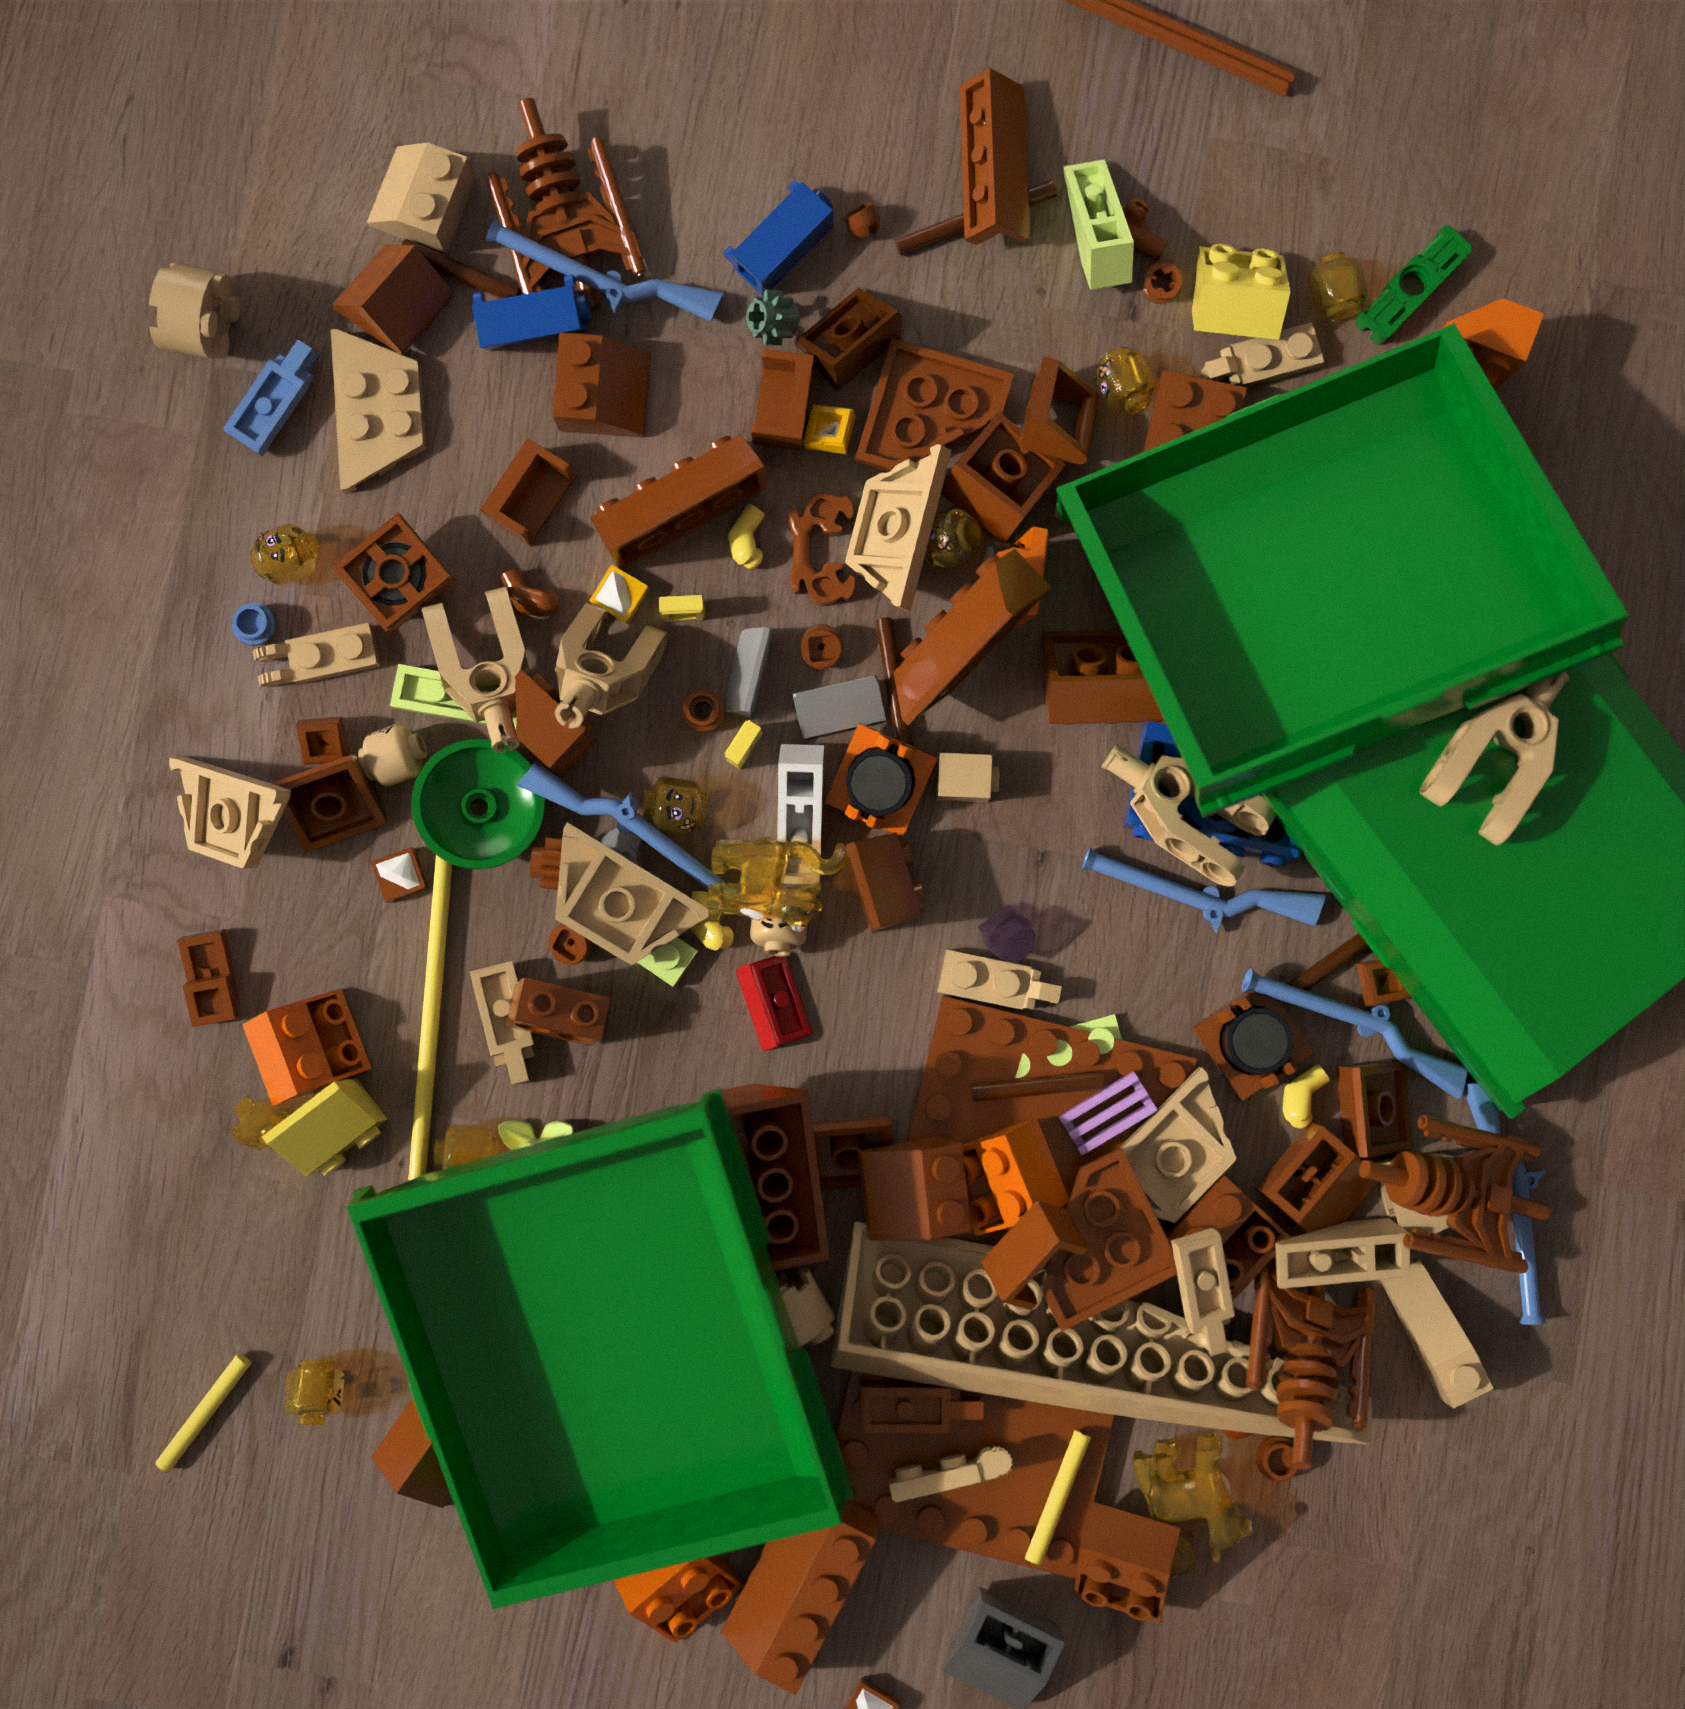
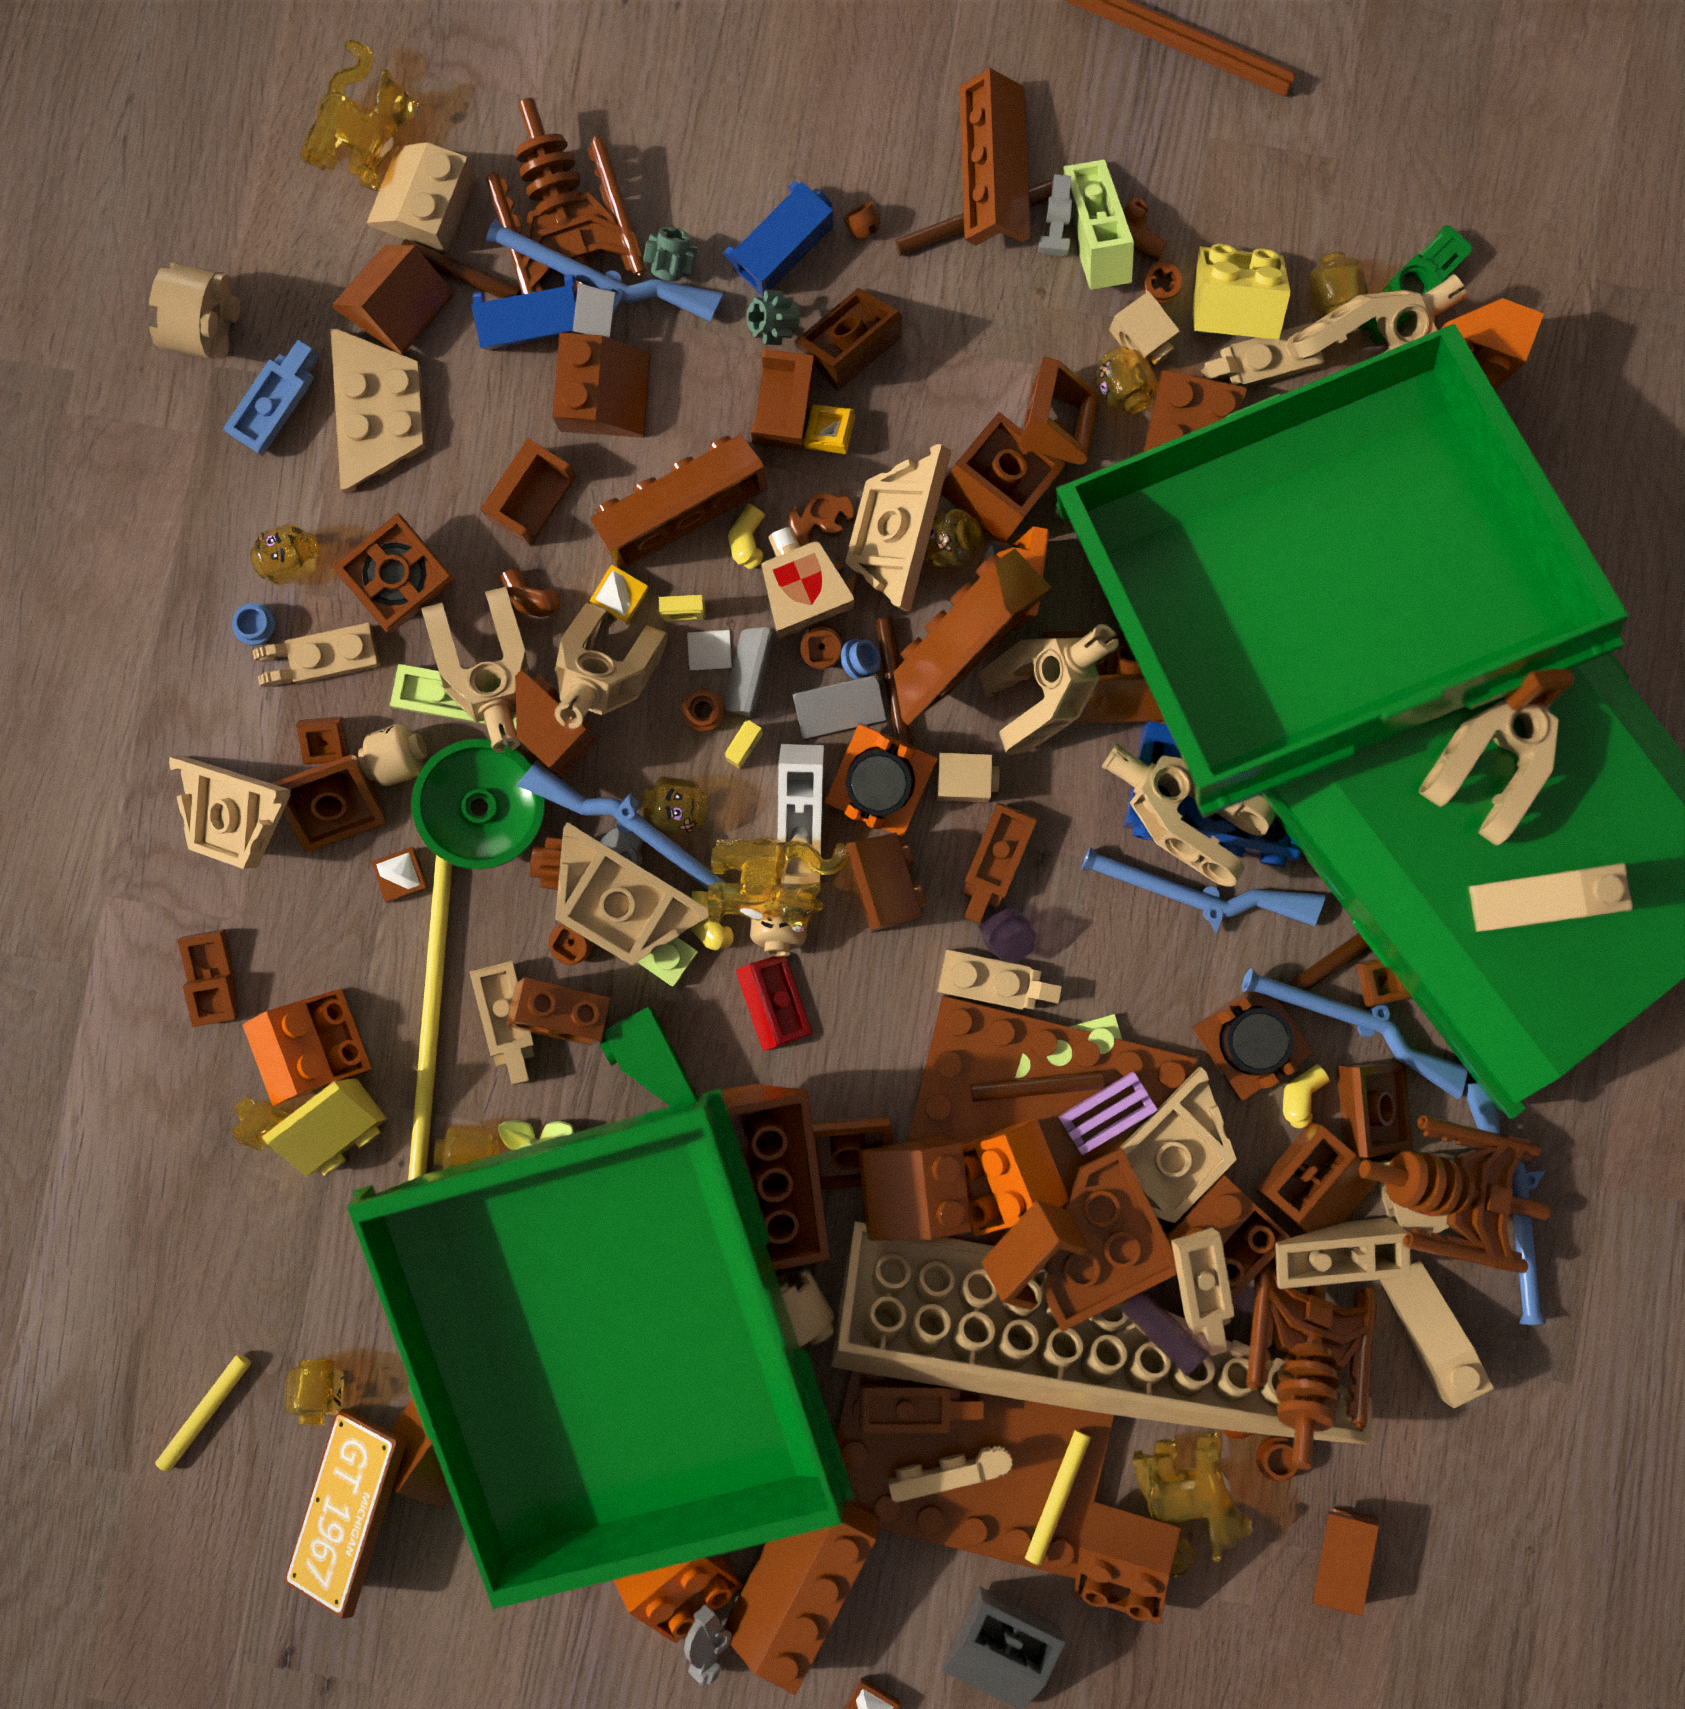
dark orange plate [855,338,1014,472] -> none
none -> tile [283,1409,407,1619]
none -> clear yellow animal [300,39,419,192]
none -> white sticker [573,284,615,338]
none -> green slope [600,1006,700,1107]
none -> sand green gear [643,227,698,281]
none -> light grey piece [684,1604,732,1685]
none -> white sticker [687,630,732,671]
none -> tan torso [761,527,854,639]
none -> medium blue plate [841,639,881,680]
none -> dark orange hinge [961,802,1037,924]
none -> tan piece [978,624,1118,755]
none -> light grey piece [1038,174,1072,257]
none -> tan brick [1109,291,1180,370]
none -> piece [1121,1290,1209,1377]
none -> tan piece [1291,274,1468,362]
none -> dark orange hinge [1312,1508,1379,1617]
none -> tan slope [1469,864,1632,932]
none -> dark orange tile [1505,668,1575,710]

